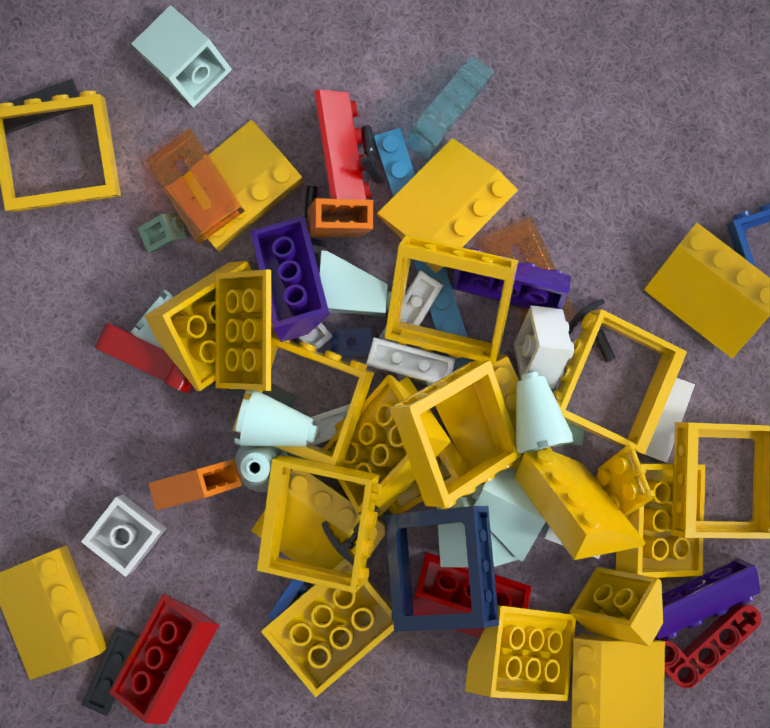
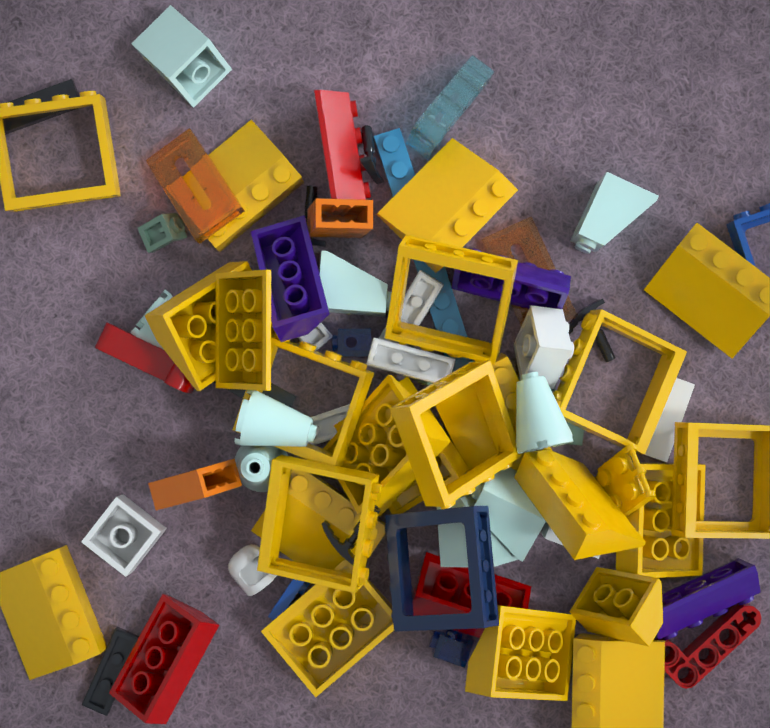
none -> white helmet [228,544,277,596]
none -> clear blue brick [429,629,474,668]
none -> light aqua slope [570,172,659,254]

